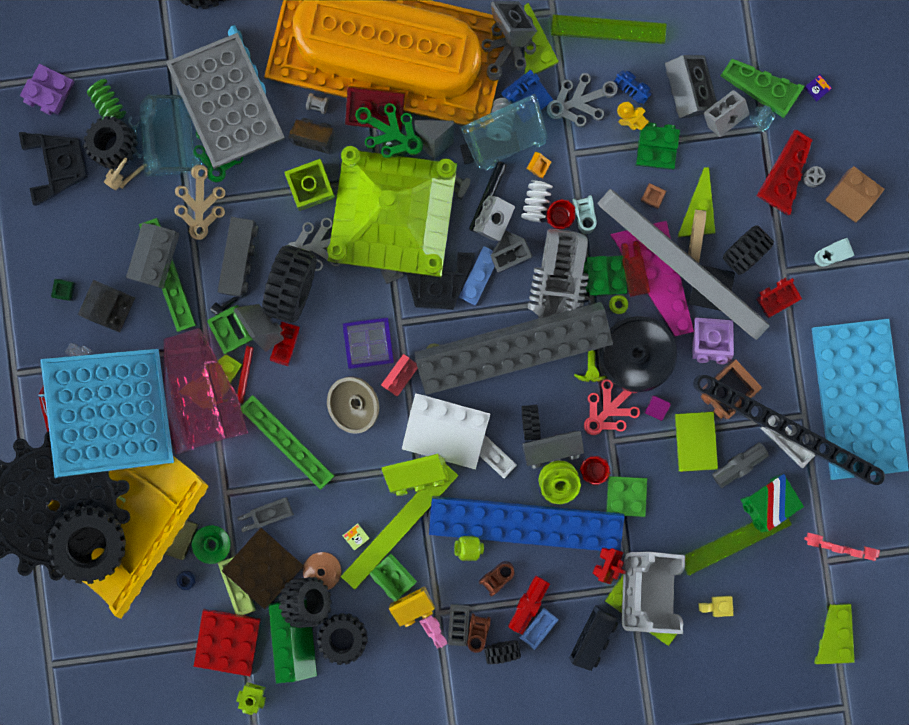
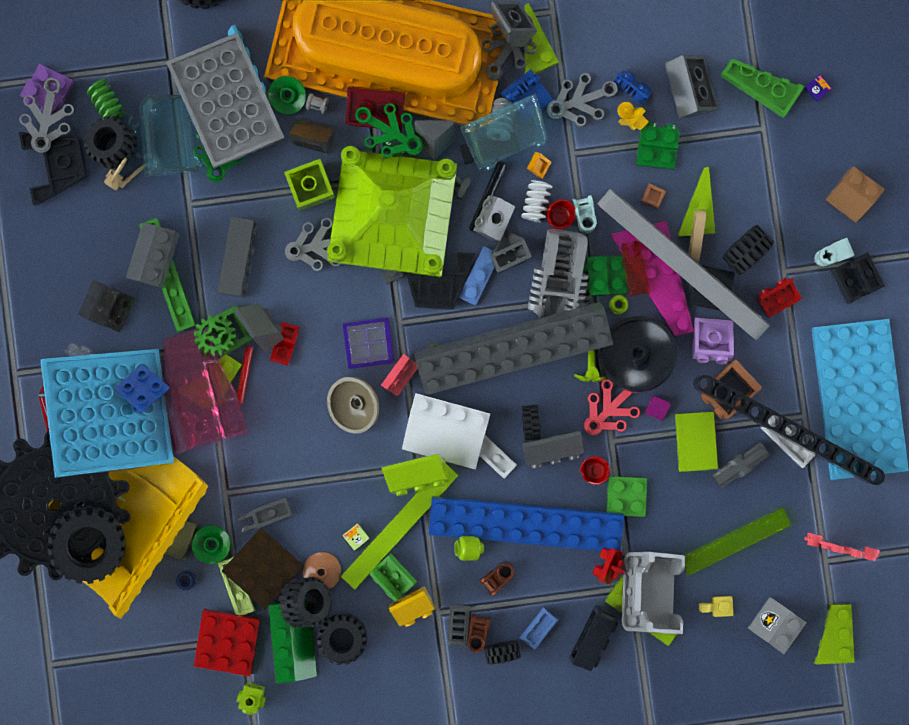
dark green tile [51,279,75,301] -> none
tan plant [174,164,225,240] -> none
black hand [210,297,237,315] -> none
bright green plate [239,395,334,490] -> none
black tyre [262,245,317,323] -> none
bright pink plate [419,615,448,649] -> none
red piece [508,576,550,635] -> none
lime wheel [538,460,581,504] -> none
clear neon green plate [551,15,667,44] -> none
light grey brick [704,90,750,137] -> none
panel [740,474,804,532] -> none
clear light blue tile [750,105,776,132] -> none
red wing [757,130,812,216] -> none
light grey wheel [803,166,826,188] -> none
none -> light grey plant [19,78,74,153]
none -> blue hinge [114,364,170,414]
none -> bright green gear [194,315,236,357]
none -> green dish [268,76,306,114]
none -> light grey slope [748,597,807,654]
none -> black slope [830,252,885,304]

